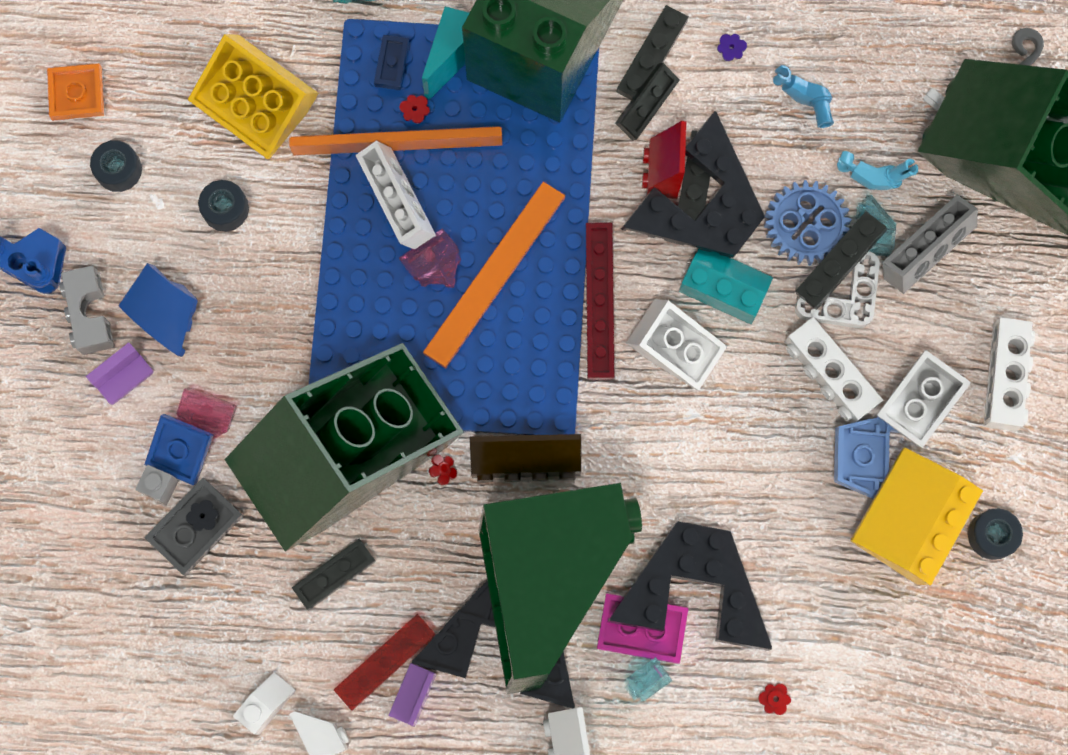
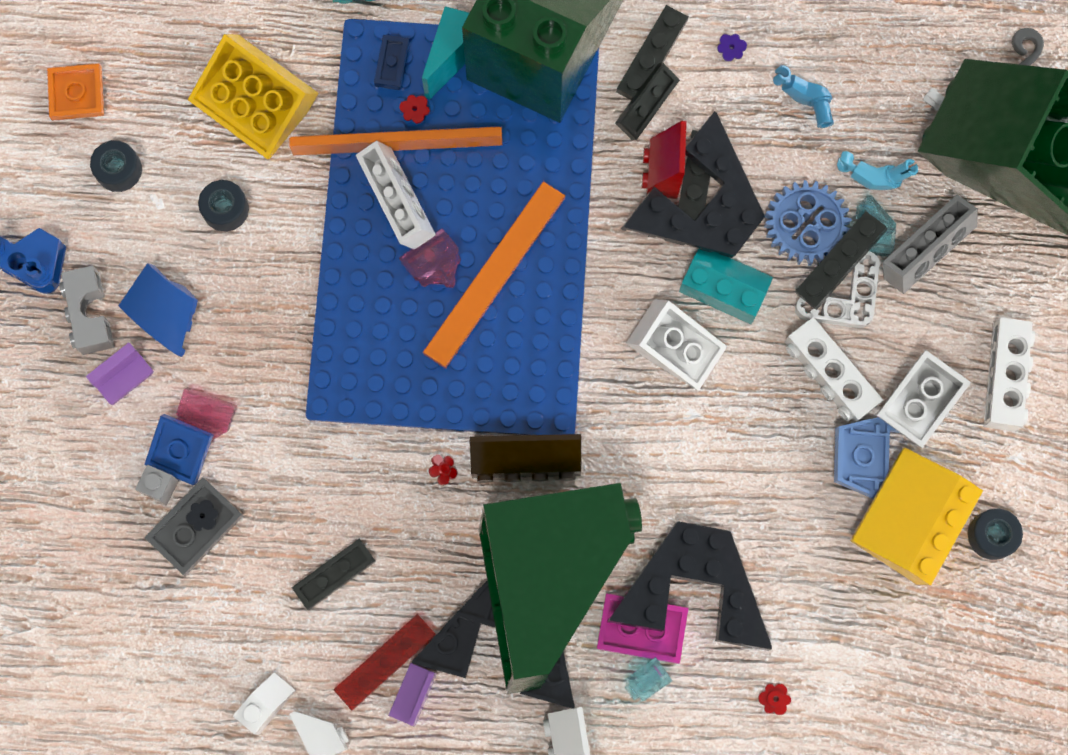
dark green slope [224,343,464,552] -> none
dark red plate [586,223,615,380] -> none

